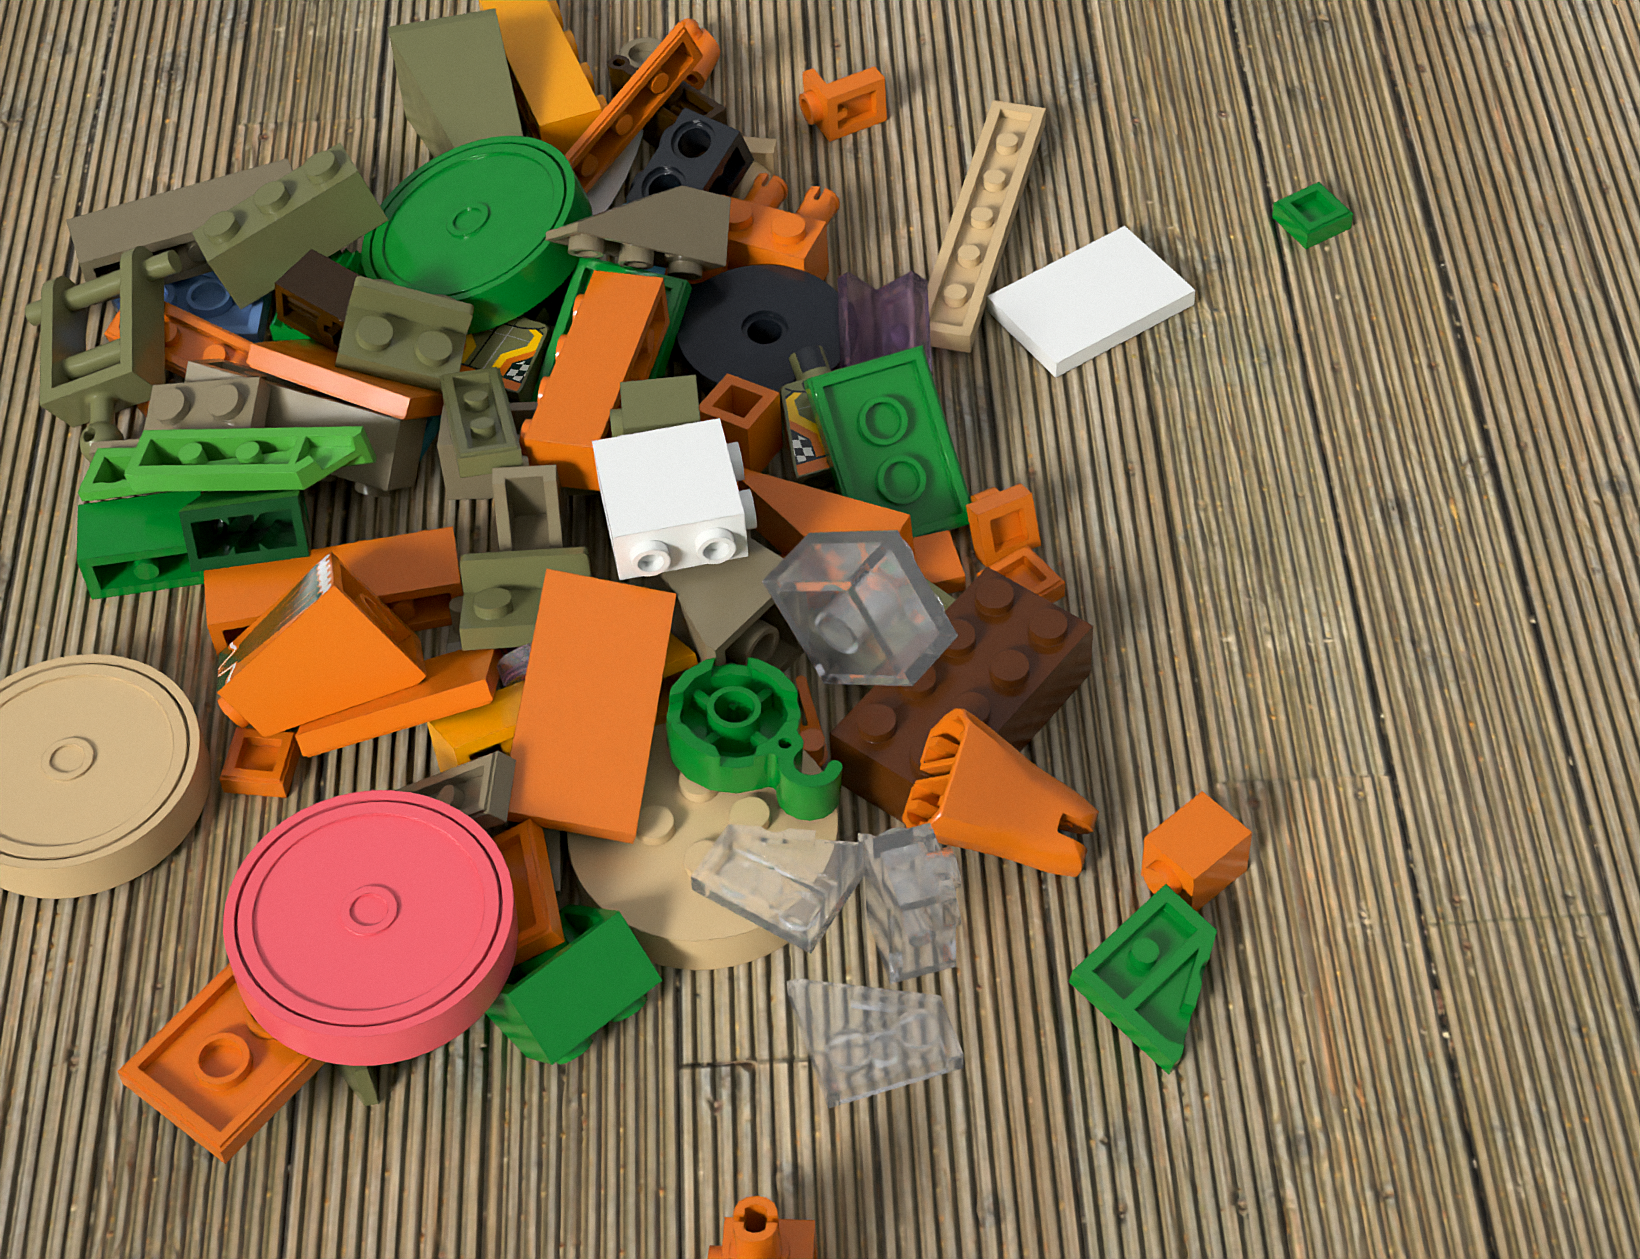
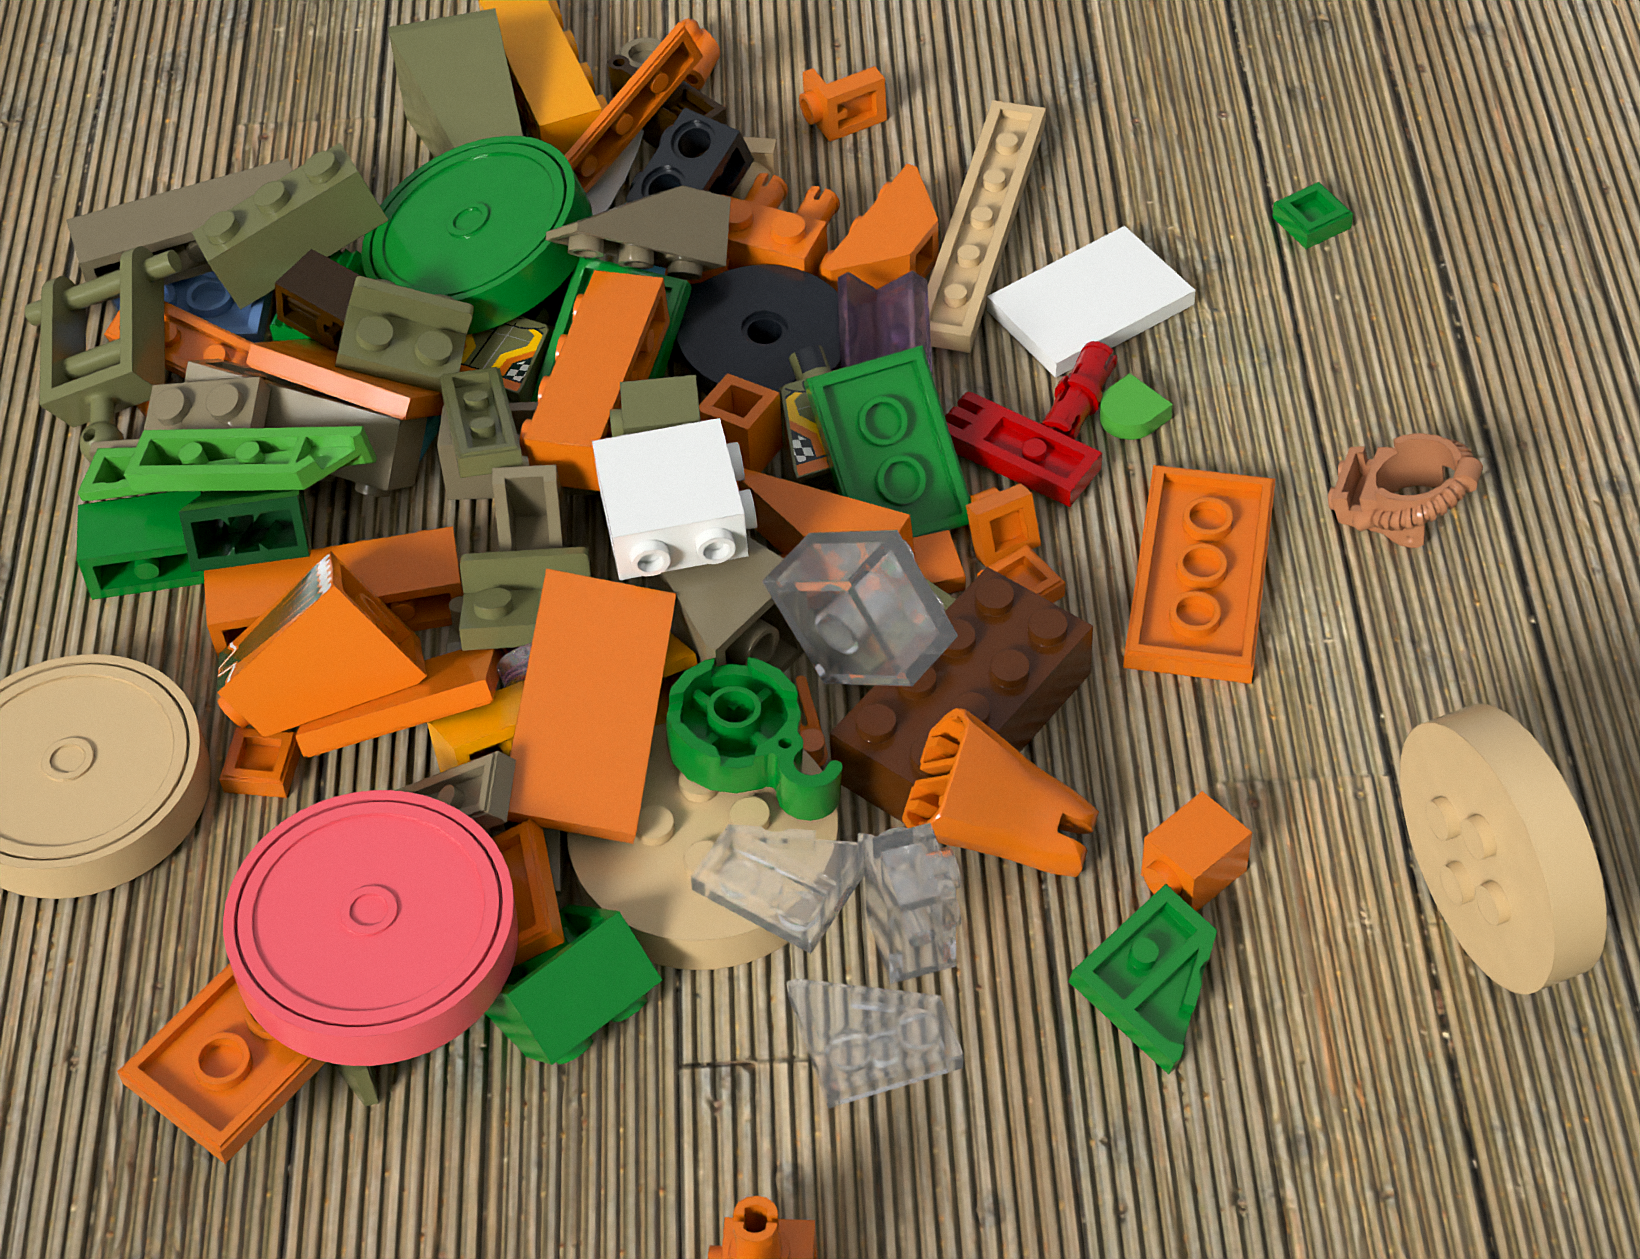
none -> orange slope [818,163,939,309]
none -> red hinge [945,392,1102,507]
none -> red pin [1041,341,1118,440]
none -> bright green tile [1099,373,1173,440]
none -> orange tile [1123,465,1276,684]
none -> nougat piece [1328,433,1483,548]
none -> tan brick [1400,704,1607,994]

